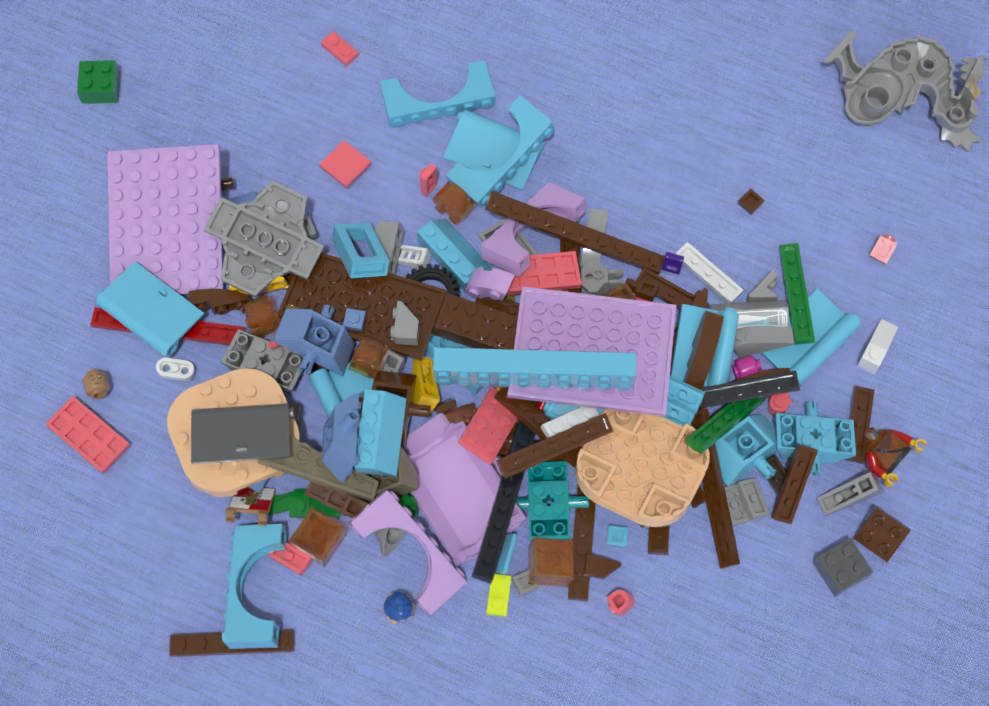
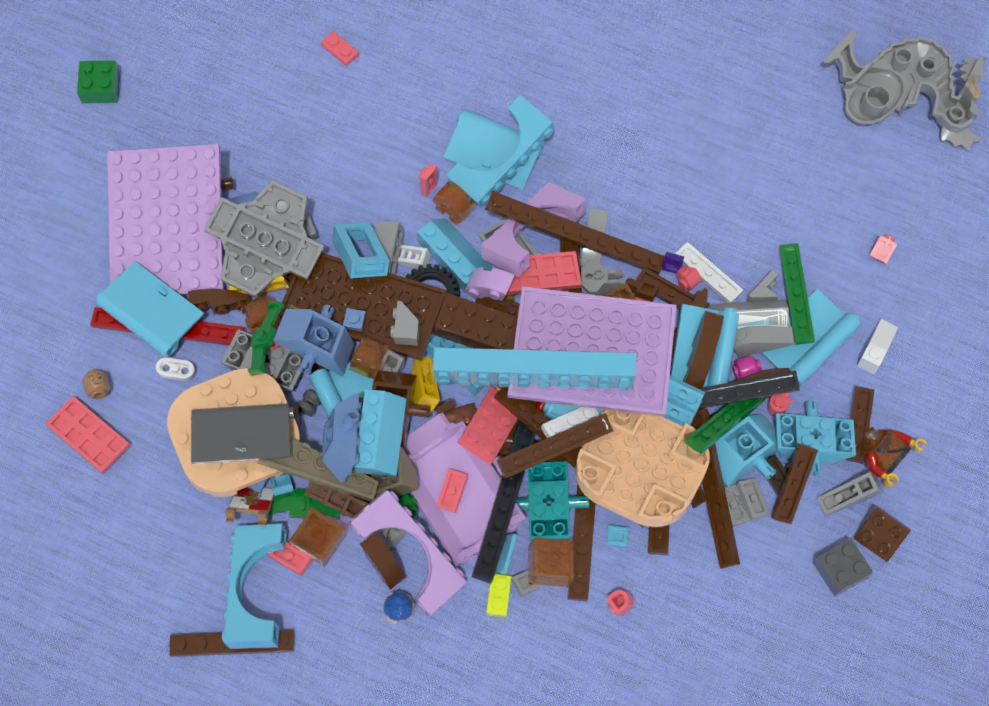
coral tile [319,140,371,189] -> none
medium azure arch [380,60,495,127] -> none
reddish brown slope [583,554,622,579] -> none
reddish brown plate [738,188,764,215] -> none
none -> green plate [248,301,285,376]
none -> medium azure tile [270,473,294,496]
none -> dark grey wheel [297,390,321,417]
none -> reddish brown slope [360,531,406,590]
none -> coral plate [436,469,469,513]
none -> coral plate [675,266,702,291]

